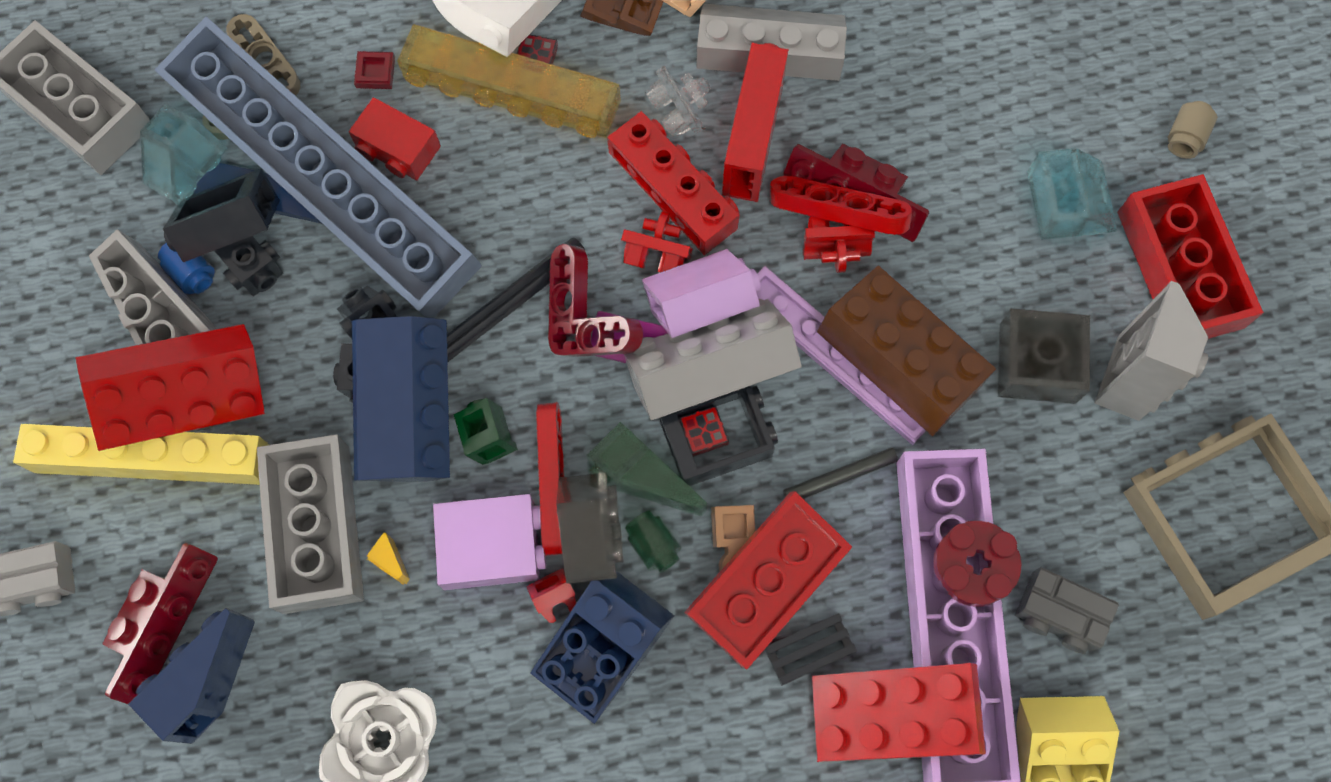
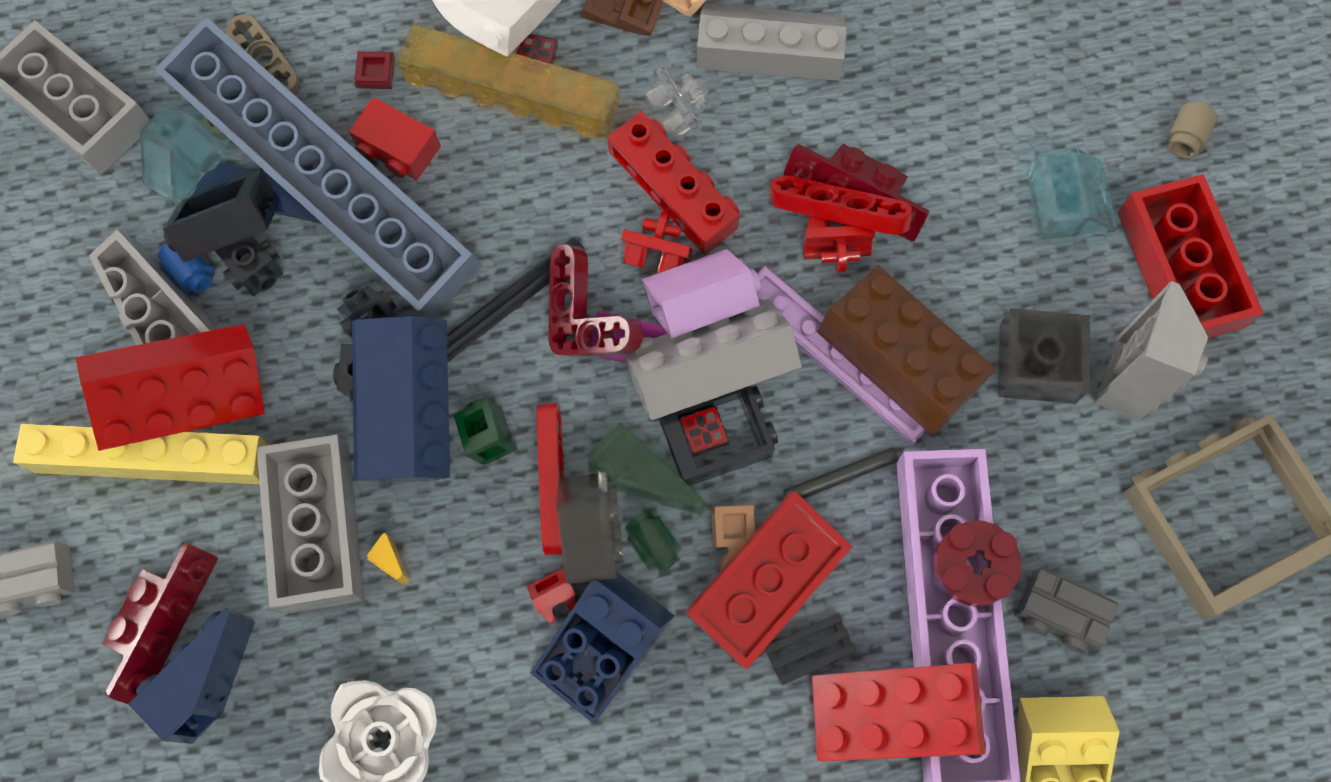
lavender brick [433,494,547,590] -> none
red brick [722,43,789,202] -> none

